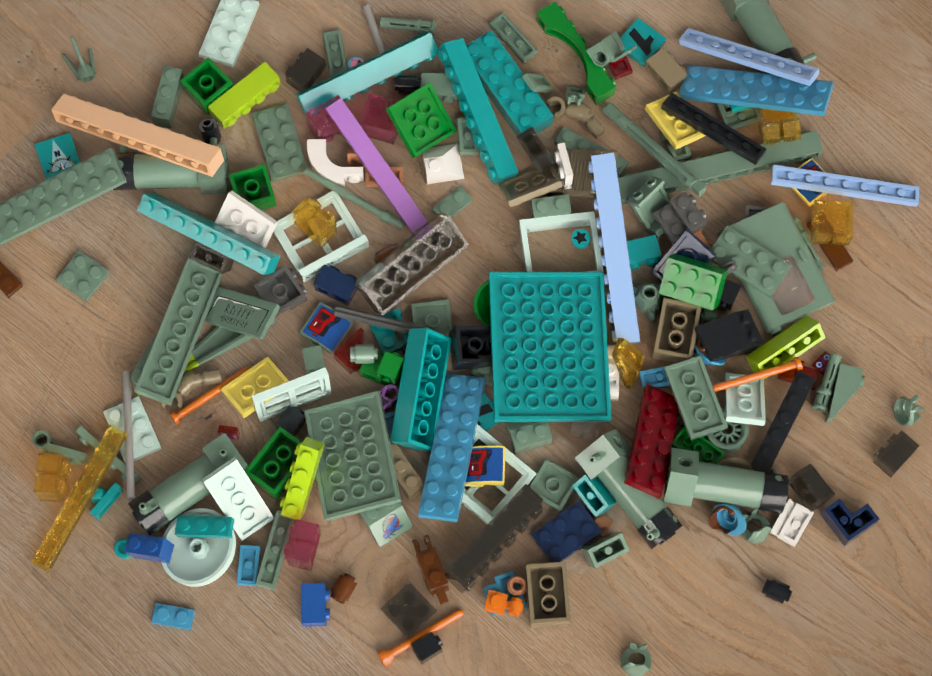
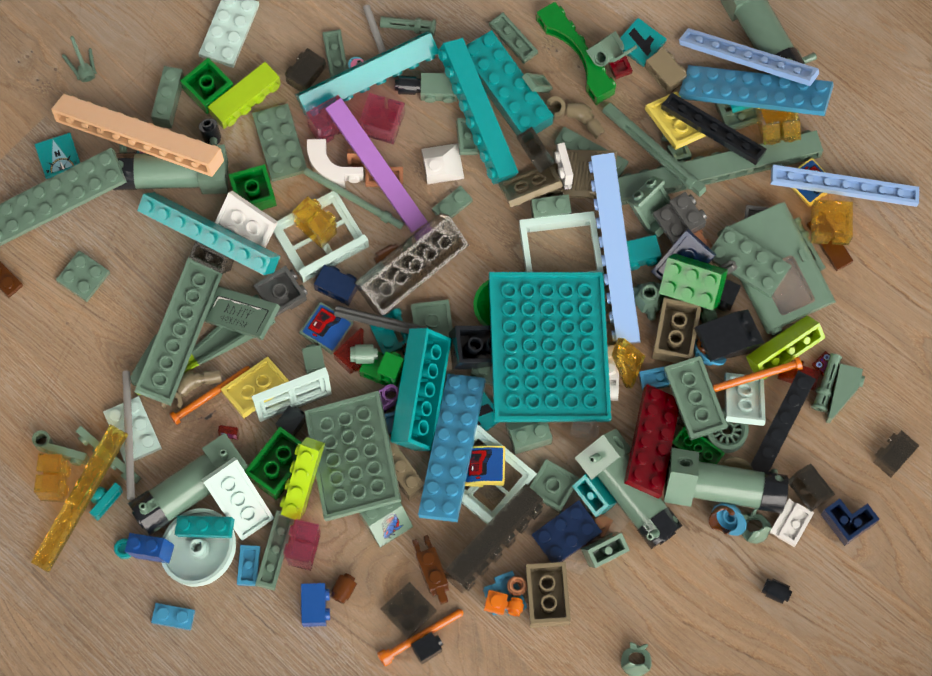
green plate [386,82,457,158] -> none
sand green plate [565,85,586,106] -> none
teal tile [571,229,590,249] -> none
sand green piece [893,395,924,427] -> none

